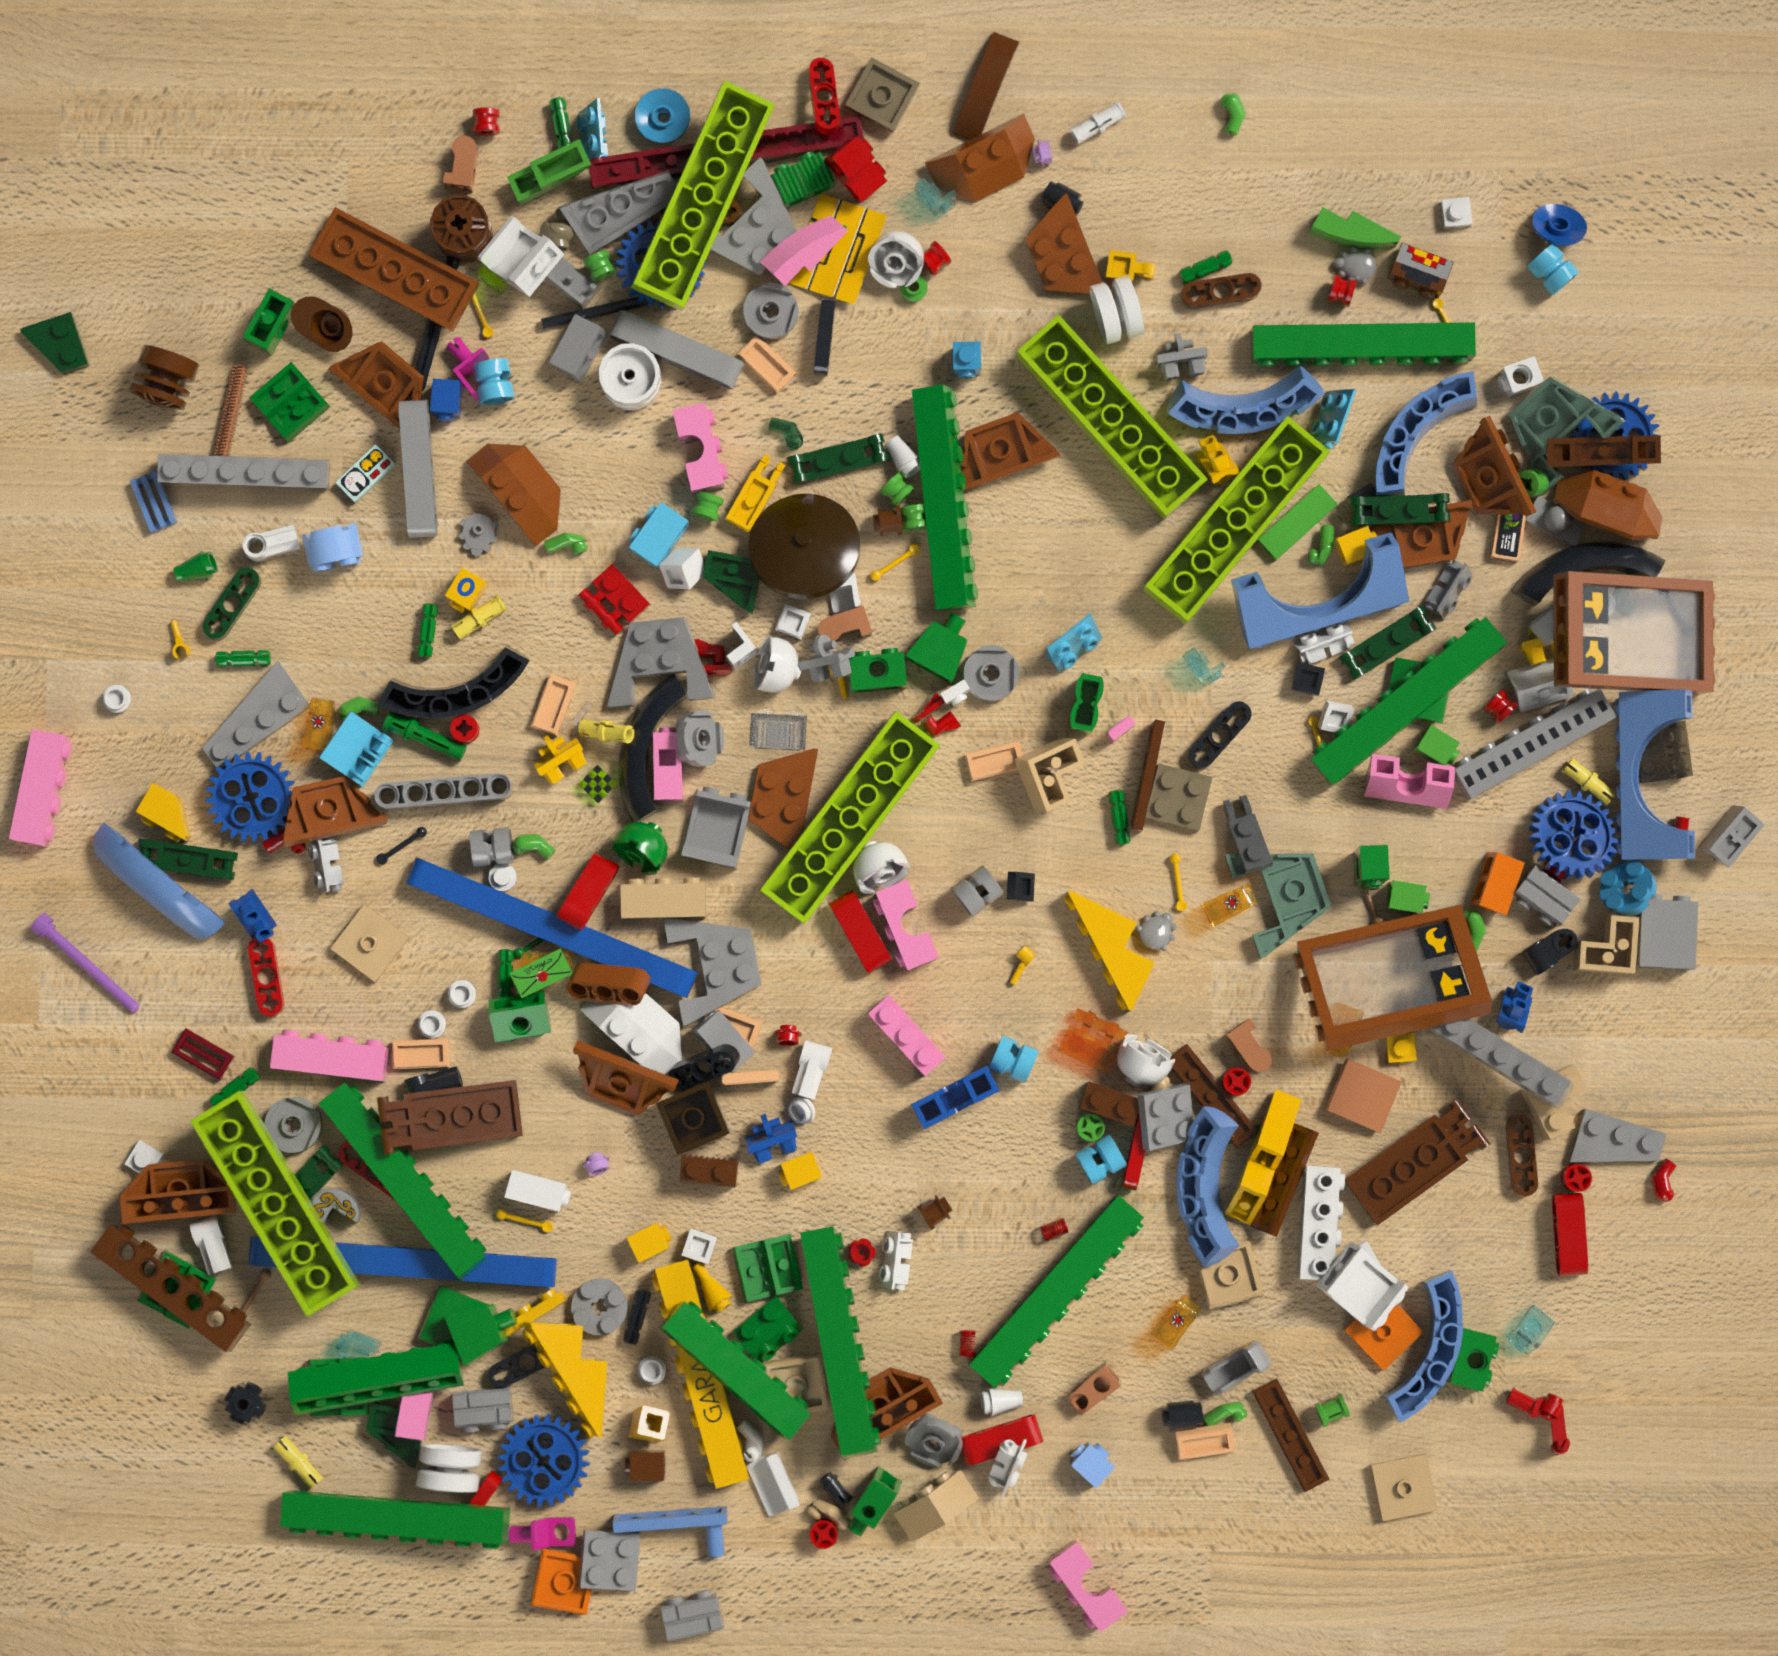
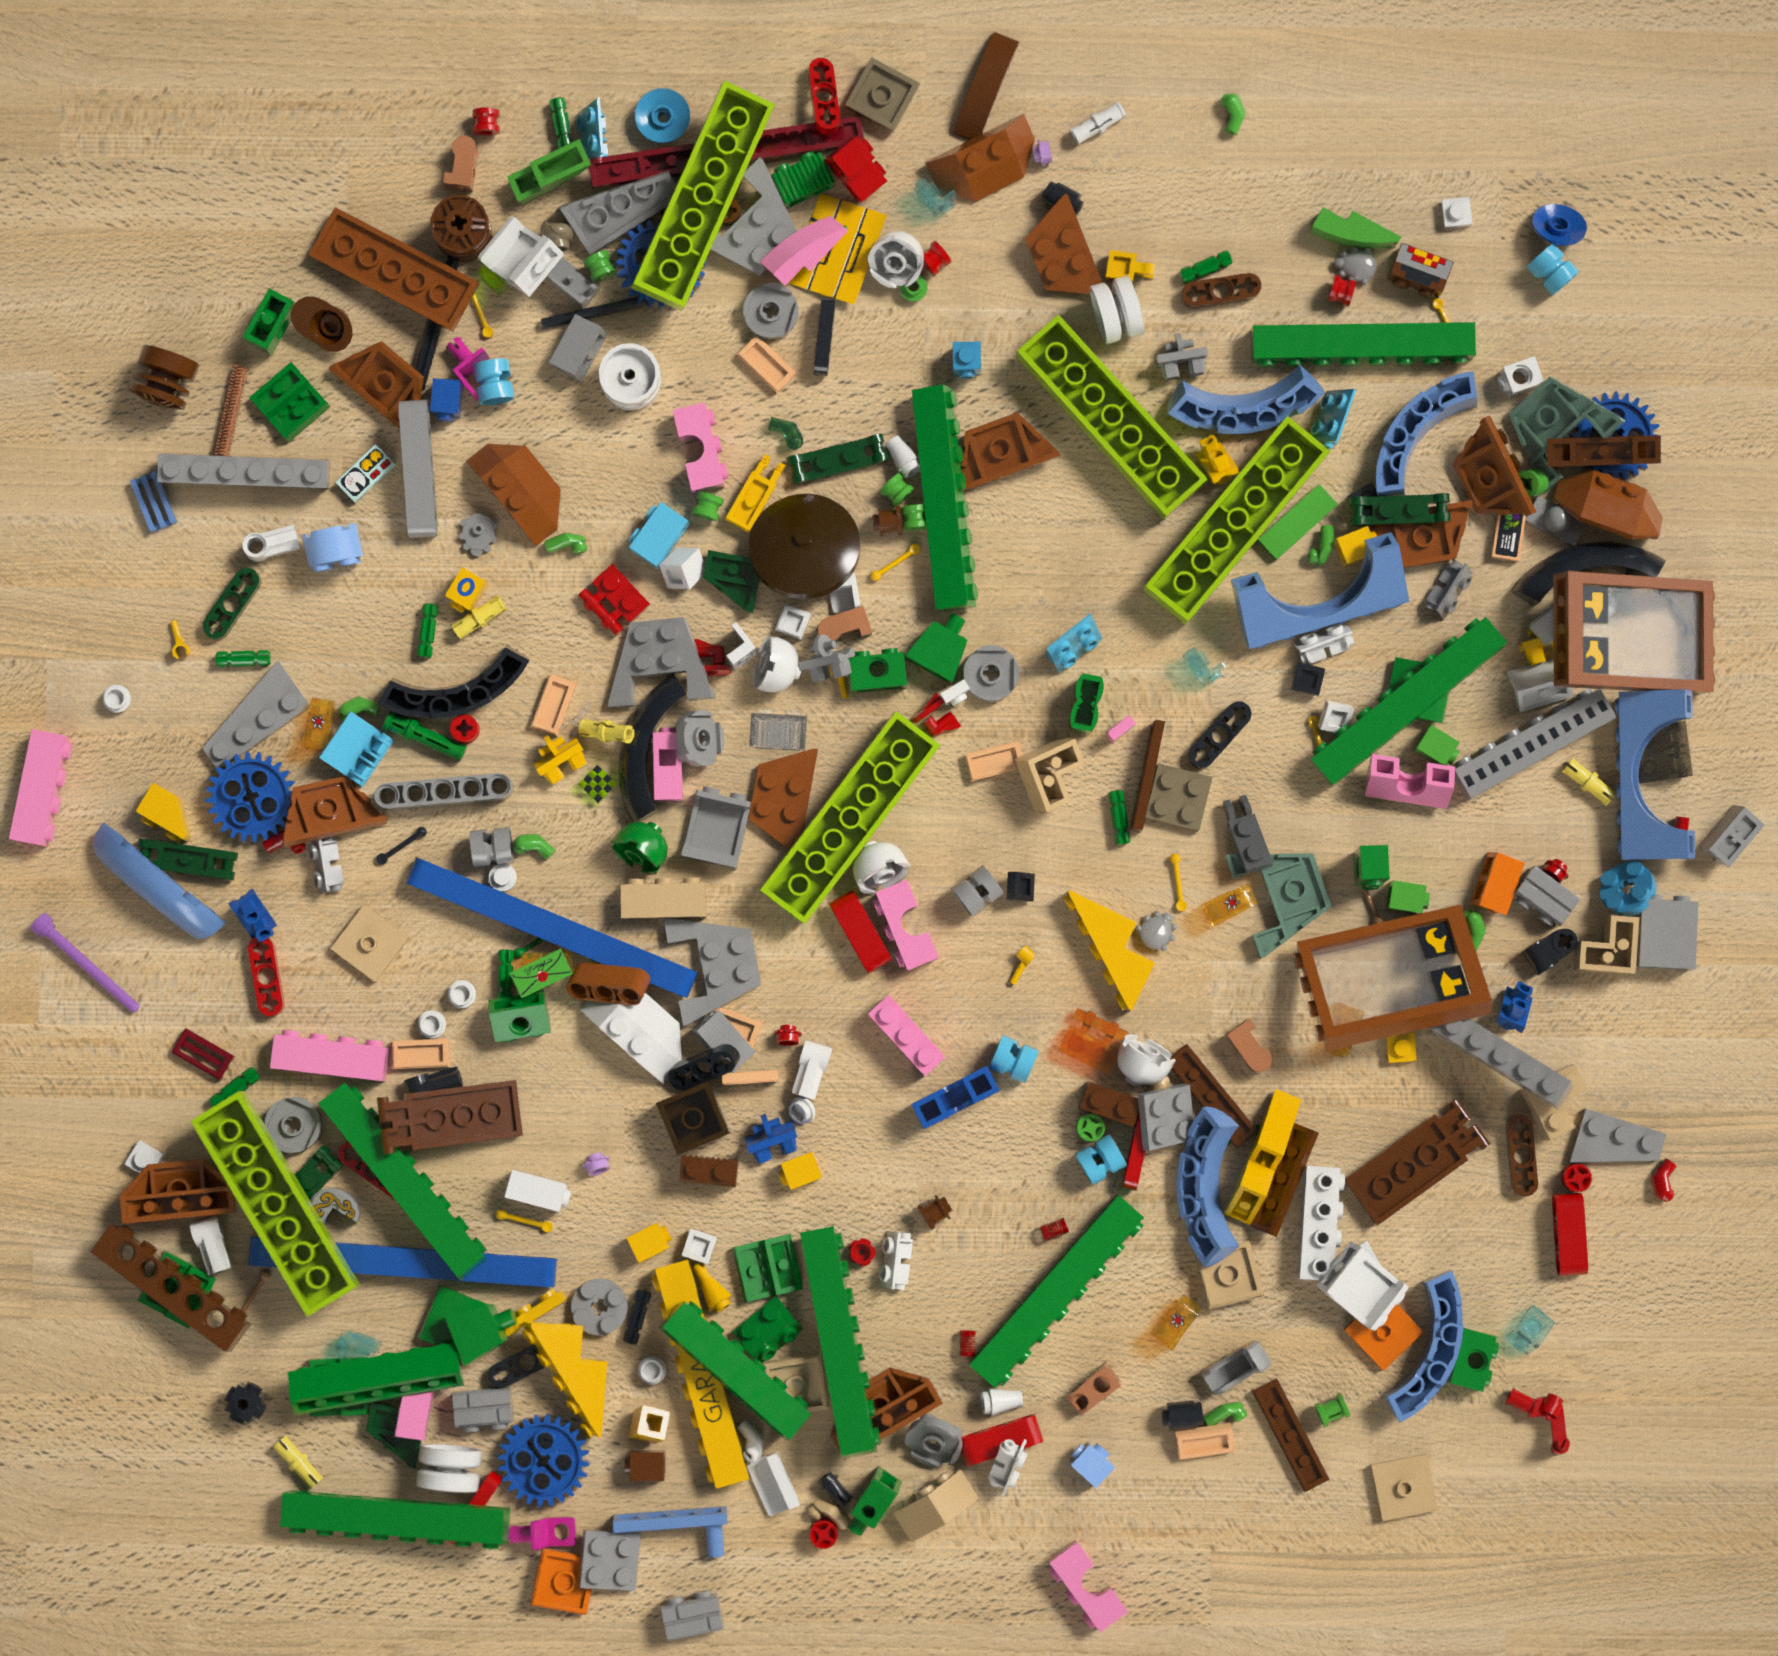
dark green wing [20,312,90,375] -> none
green cone [174,551,218,582] -> none
red beam [557,852,620,931] -> none
dark orange wing [573,1040,678,1115] -> none
light grey beam [609,310,744,390] -> none
red wheel [1221,1068,1251,1096] -> none
nougat slope [1325,1058,1402,1133] -> none
dark green plate [1338,605,1437,681] -> none
red wheel [1483,689,1518,724] -> none
blue gear [1528,790,1620,880] -> none

